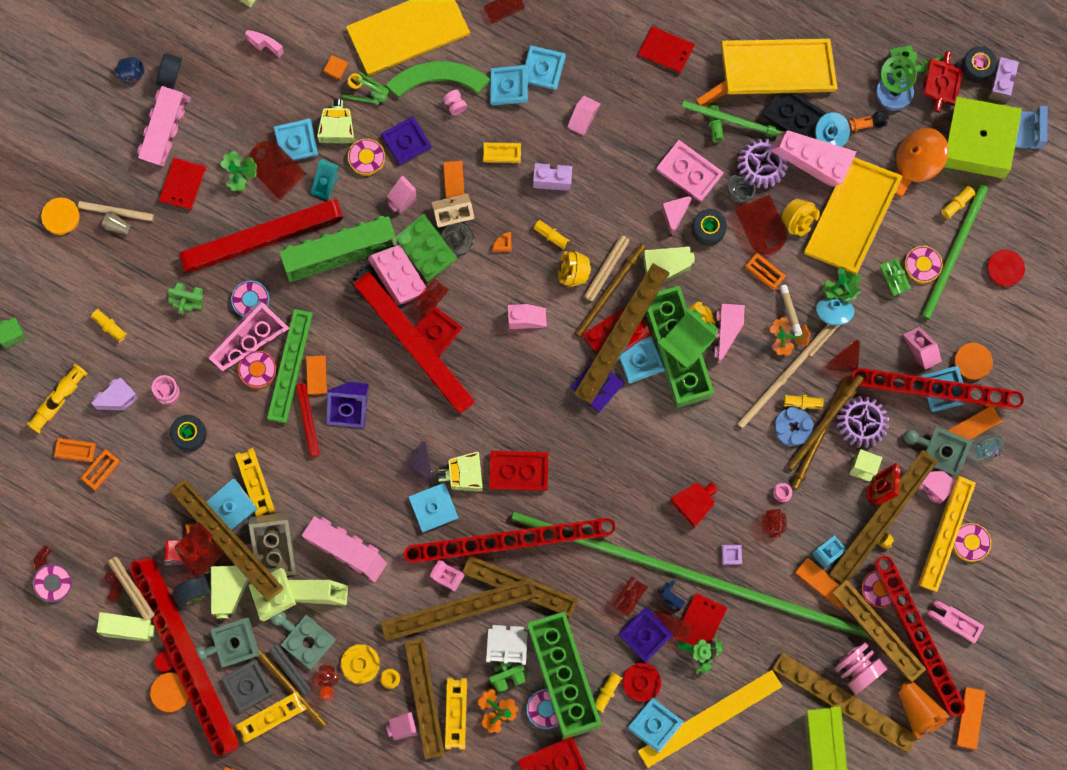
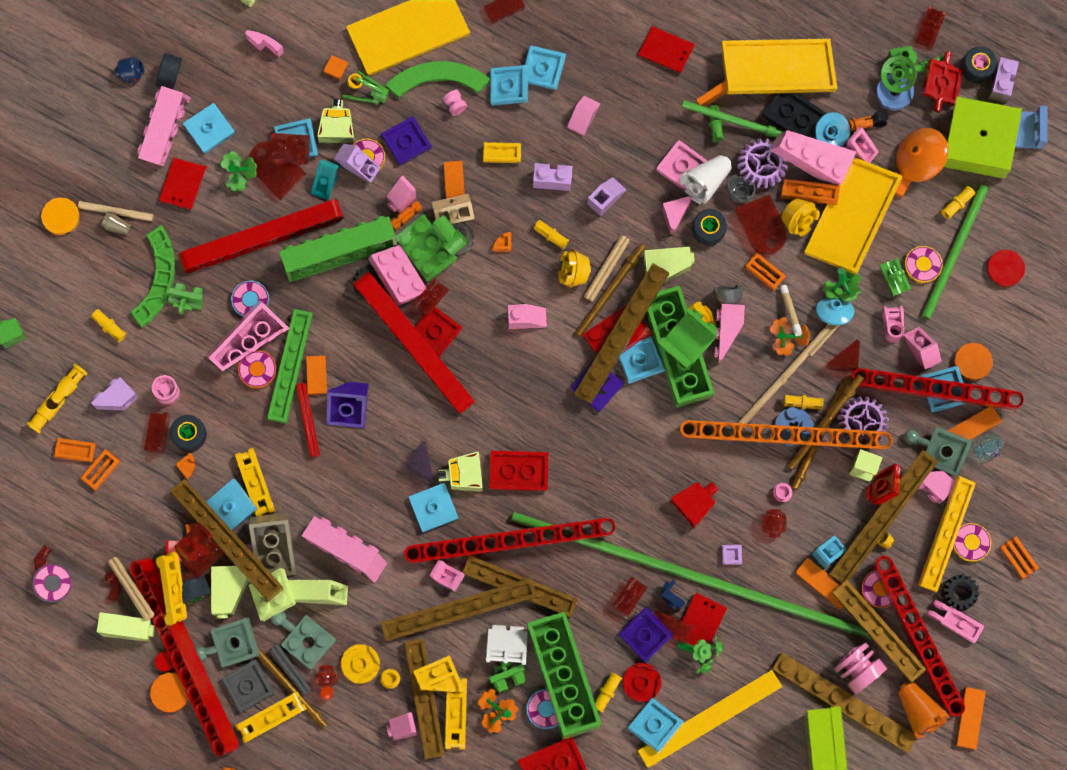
none -> bright green tile [131,225,175,328]
none -> clear red panel [144,412,171,454]
none -> yellow plate [156,552,187,626]
none -> orange tile [175,453,195,480]
none -> medium azure plate [183,103,236,154]
none -> clear red brick [270,133,309,165]
none -> lavender slope [334,144,381,183]
none -> orange axle [391,201,422,230]
none -> yellow wing [413,655,465,693]
none -> bright green piece [431,215,468,255]
none -> lavender slope [587,178,627,216]
none -> white cone [680,155,731,204]
none -> orange beam [680,420,893,450]
none -> dark grey hair [714,285,743,304]
none -> orange tile [781,179,840,205]
none -> bright pink slope [845,127,879,163]
none -> bright pink piece [882,305,904,343]
none -> clear red slope [915,7,946,49]
none -> black tyre [942,574,980,611]
none -> orange tile [999,536,1039,579]

